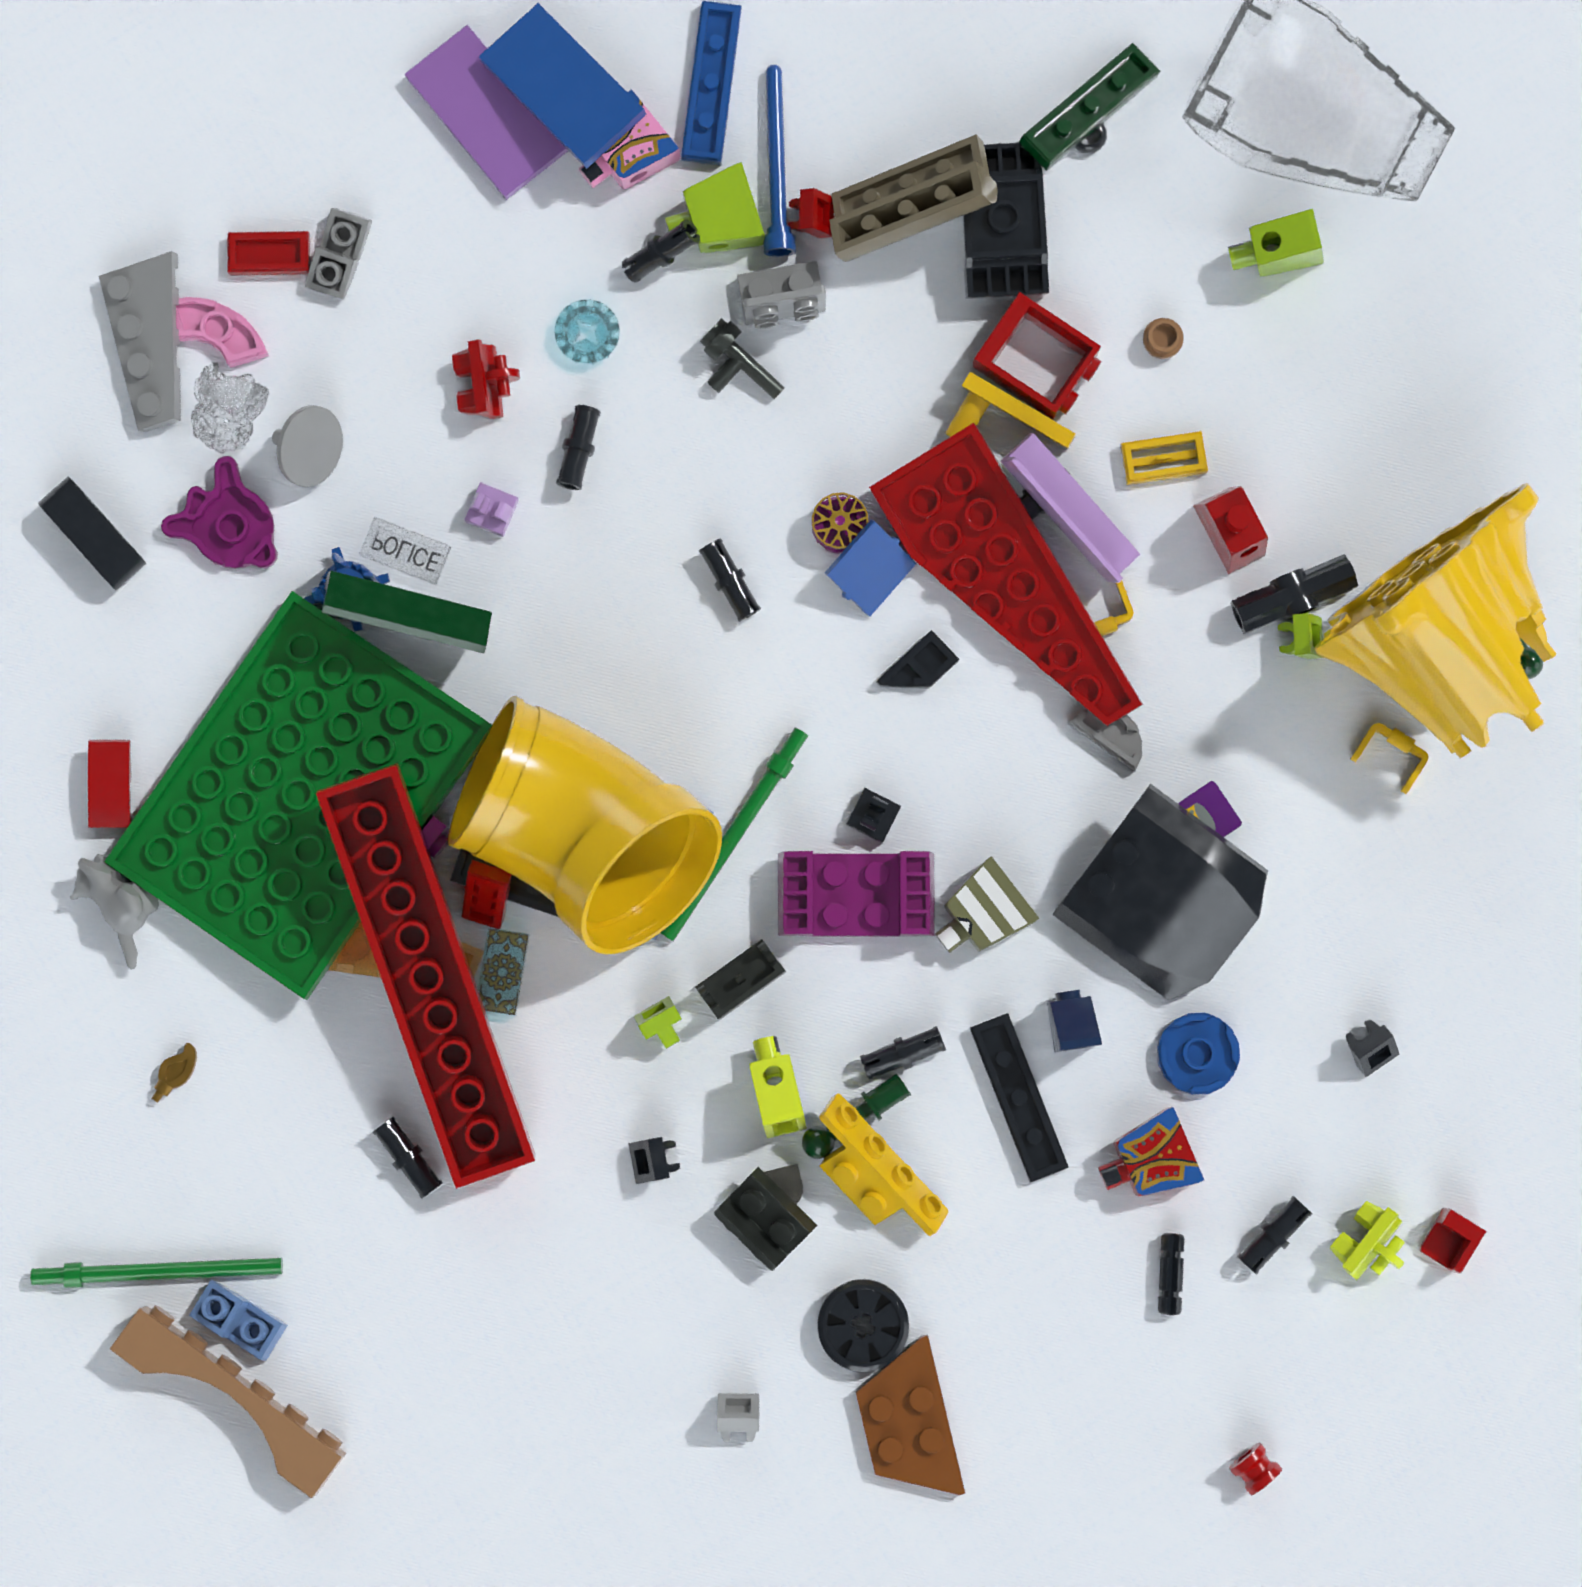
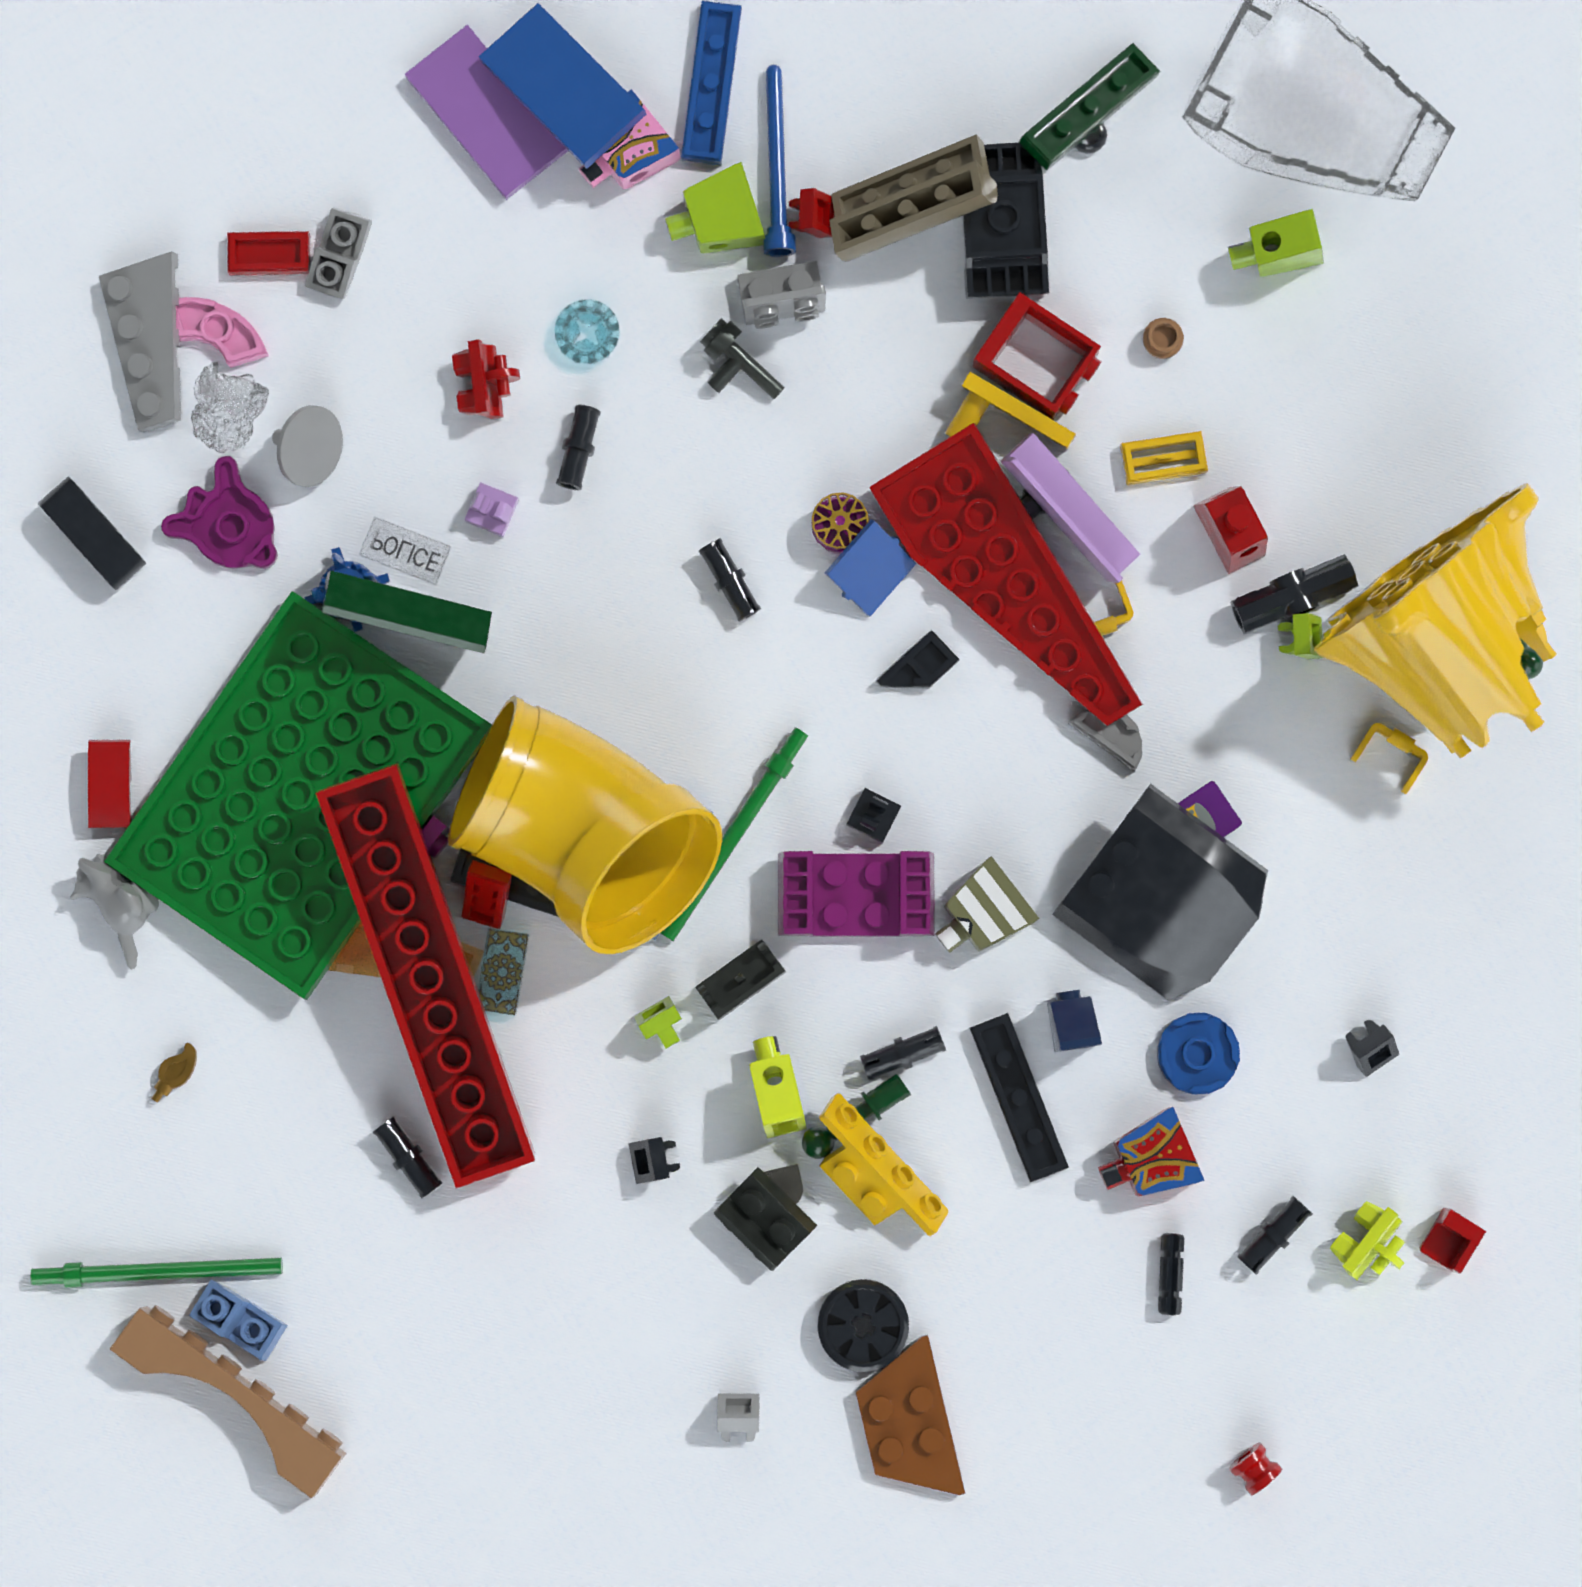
black pin [622,220,700,283] -> none

